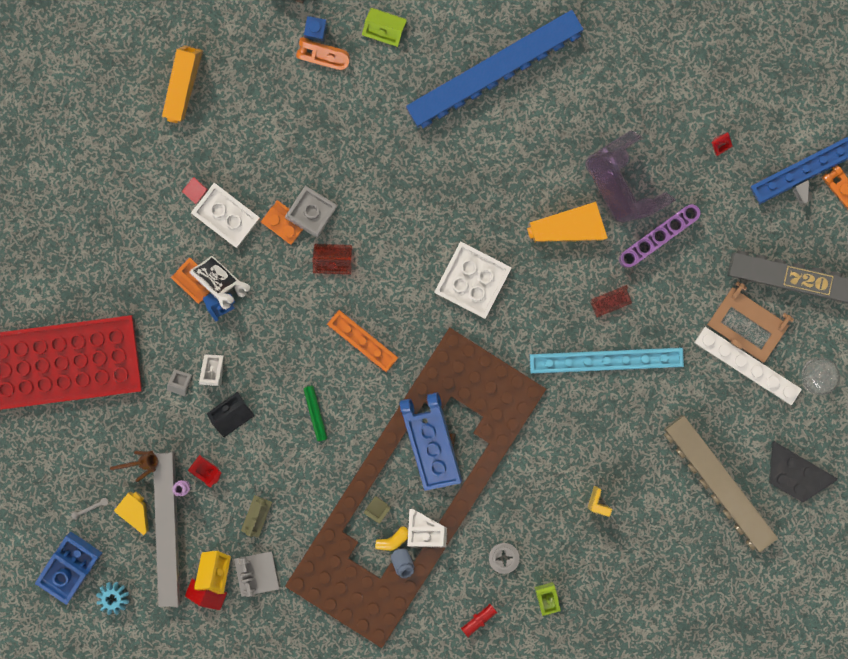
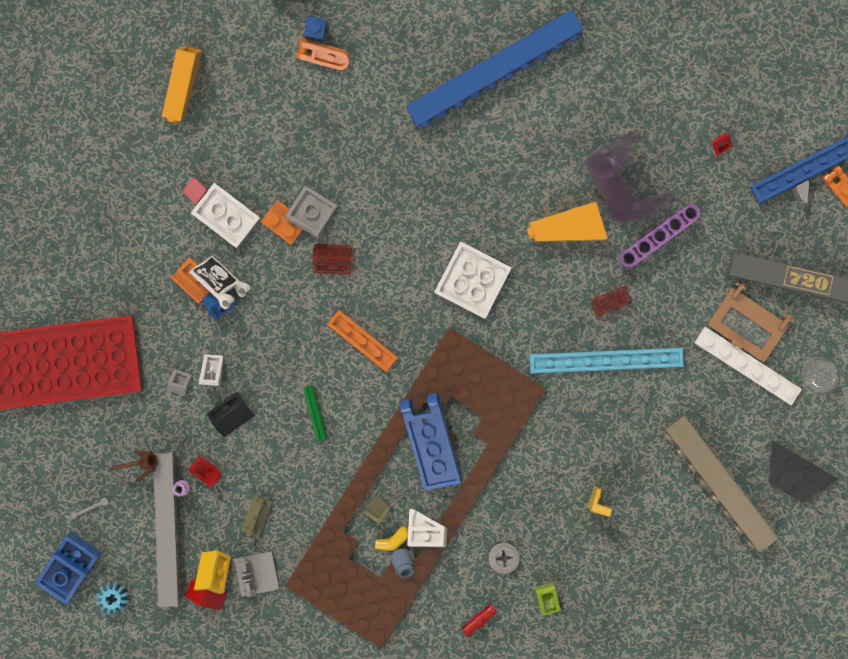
yellow slope [114,492,149,535] -> none
lime panel [362,8,407,47] -> none

